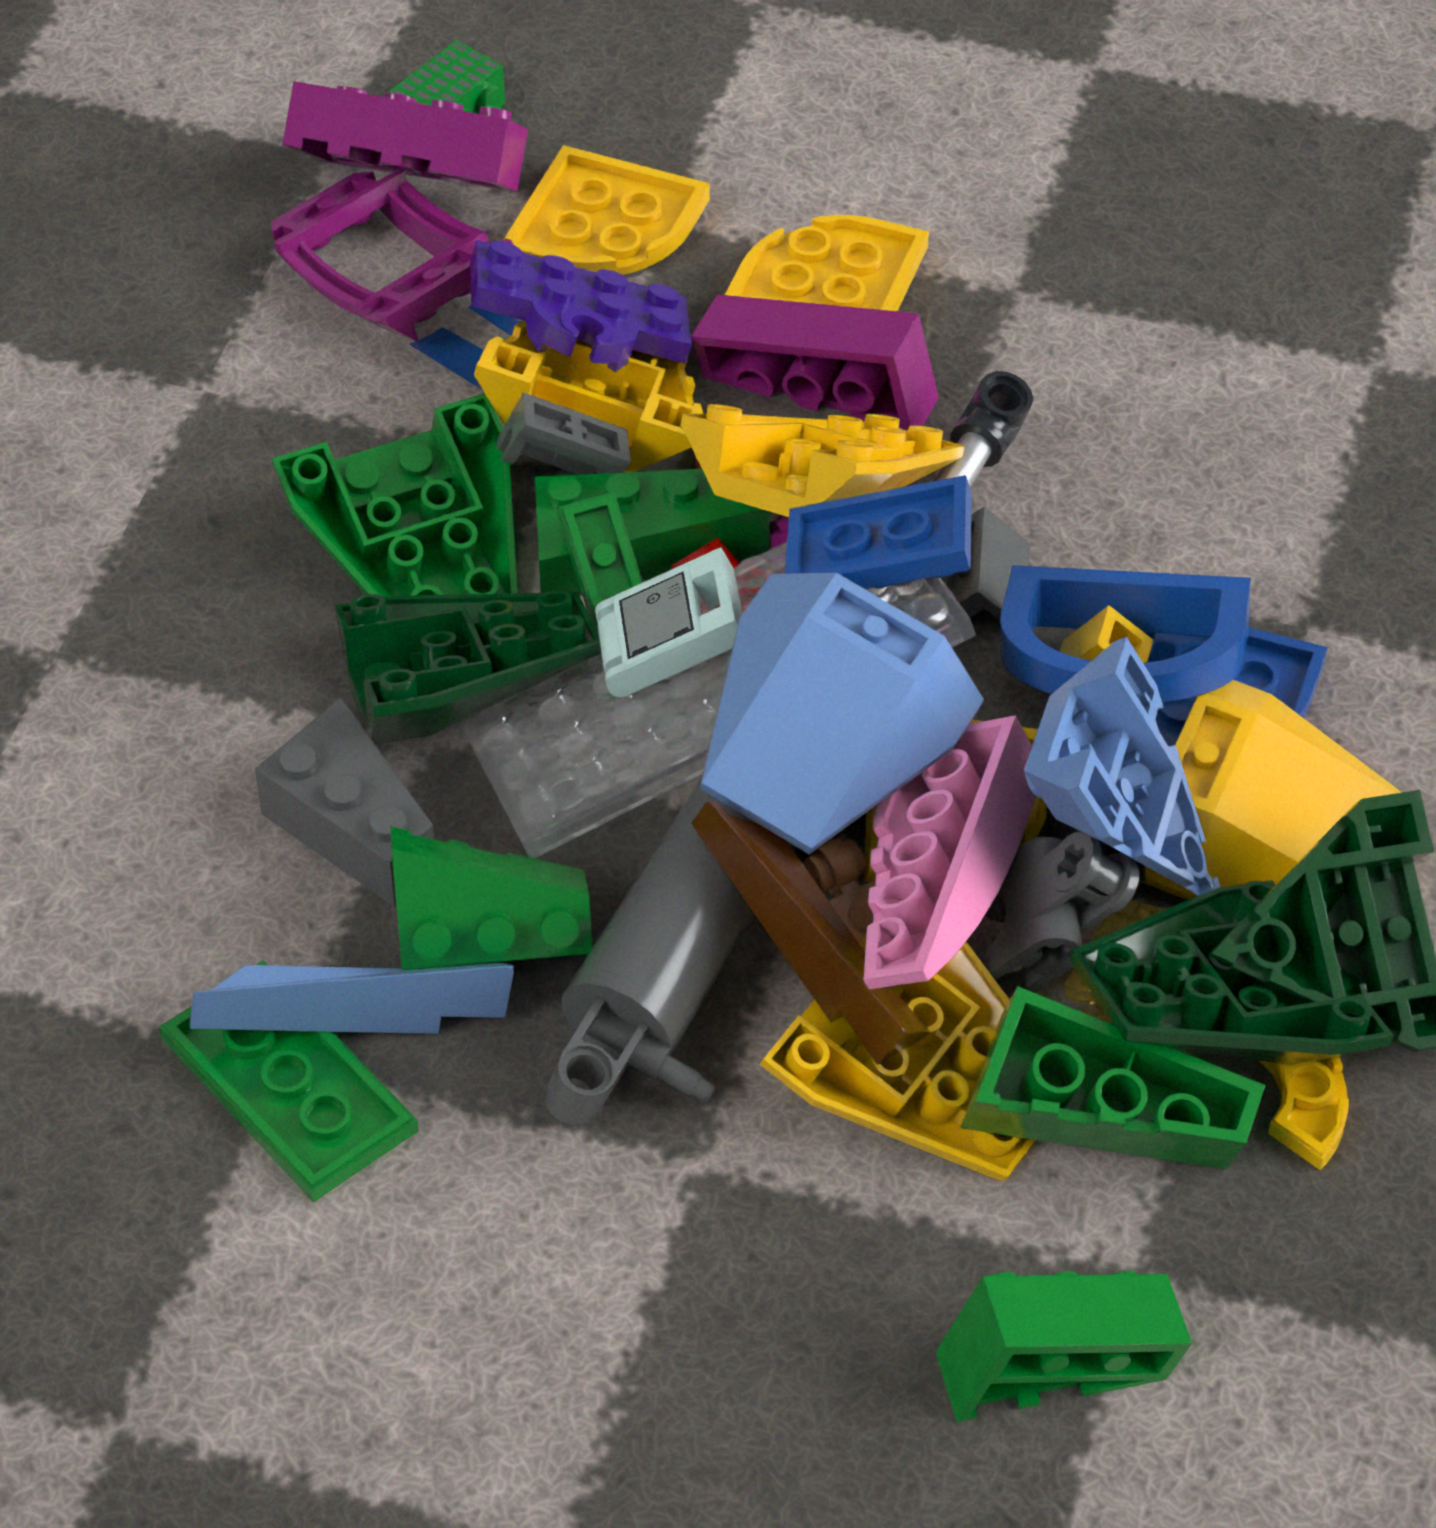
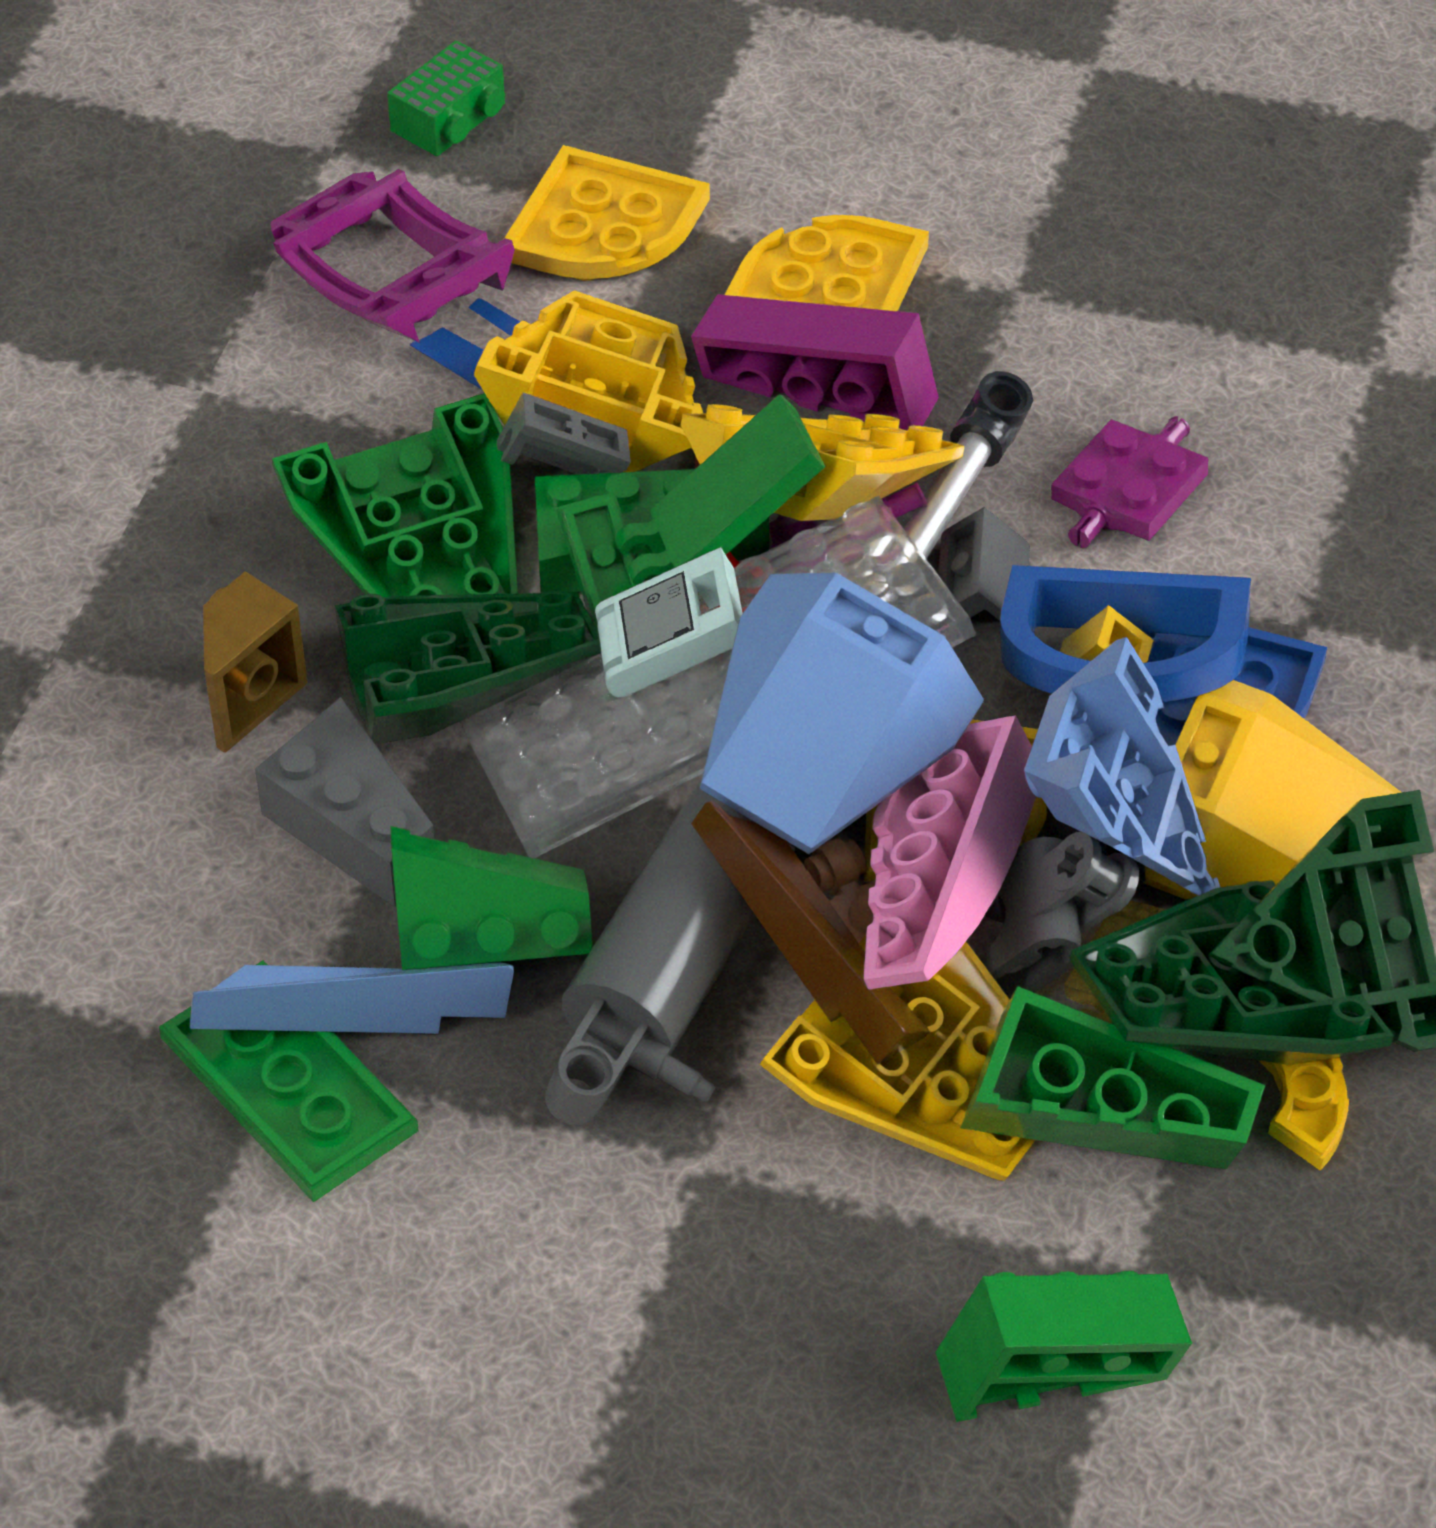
magenta wedge [282,81,528,192] -> none
dark purple plate [470,240,692,372] -> none
blue plate [785,475,972,589] -> none
none -> pearl gold slope [203,571,308,753]
none -> green tile [615,394,826,585]
none -> magenta plate [1051,416,1208,548]

